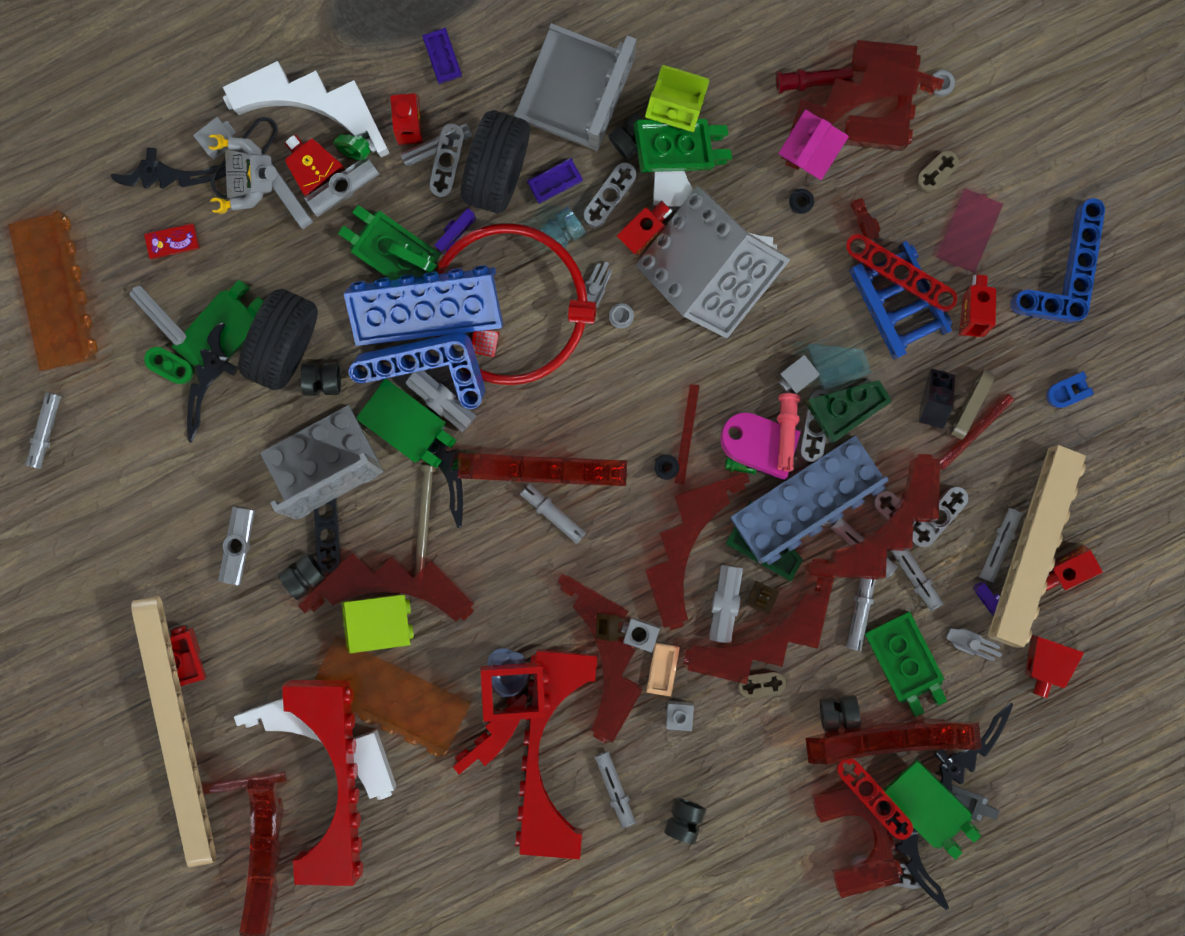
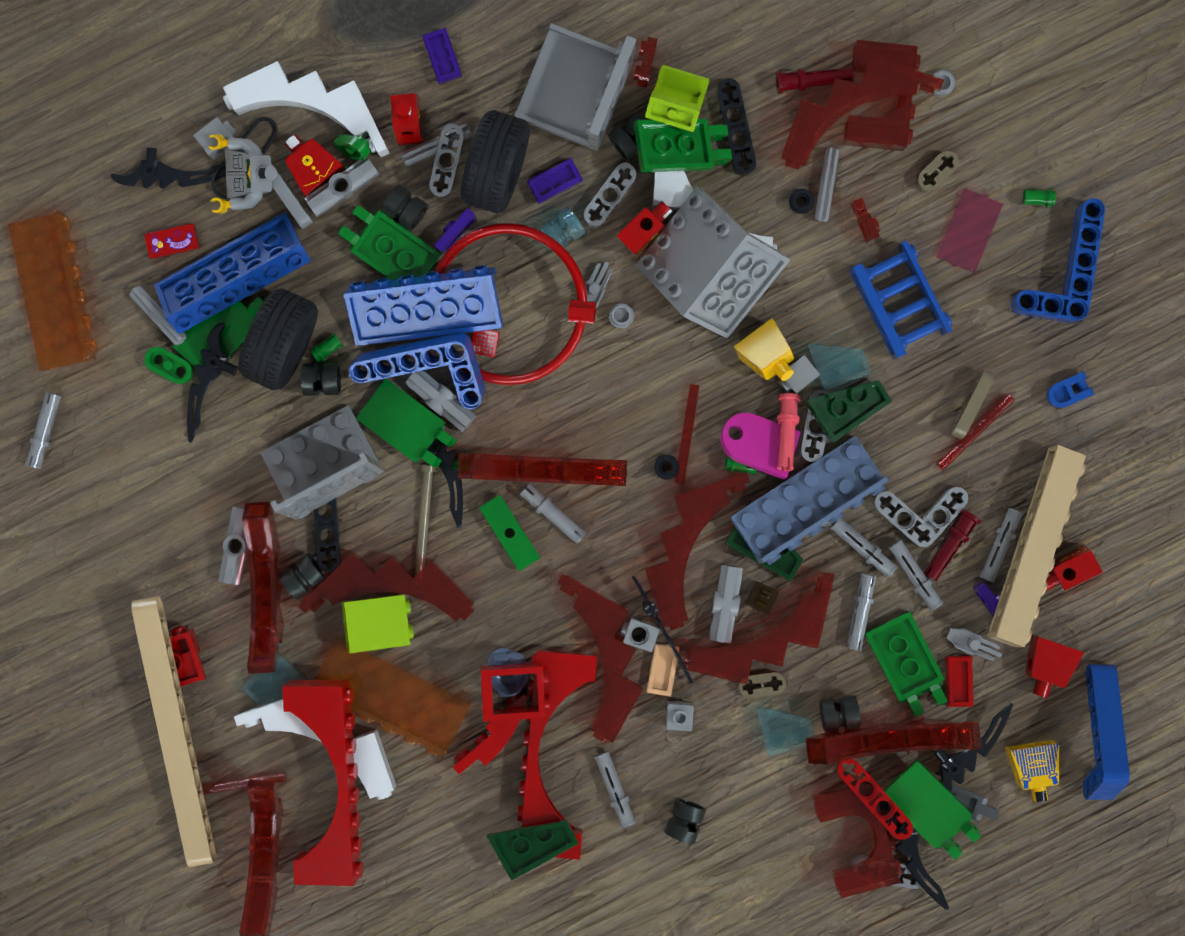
green plate [387,240,437,273] -> none
dark brown tile [596,613,626,641] -> none
dark pink bracket [778,109,849,181] -> none
clear red arch [805,454,940,580] -> none
red beam [846,234,957,312] -> none
black slope [919,368,955,429] -> none
red torso [959,274,996,338] -> none
none -> blue bracket [154,212,311,334]
none -> clear light blue wing [241,650,310,705]
none -> clear red arch [242,501,284,674]
none -> green pin [310,333,343,363]
none -> pearl dark grey wheel [381,184,429,231]
none -> green tile [479,494,541,572]
none -> dark green wing [487,819,579,881]
none -> black piece [632,576,693,684]
none -> clear red plate [633,36,658,88]
none -> black beam [717,78,756,176]
none -> yellow torso [734,318,794,381]
none -> clear light blue wing [756,707,817,756]
none -> light grey axle [814,147,839,222]
none -> dark red pin [923,509,982,582]
none -> red tile [945,655,974,707]
none -> yellow torso [1005,740,1059,802]
none -> green pin [1023,188,1056,208]
none -> blue beam [1083,664,1130,800]

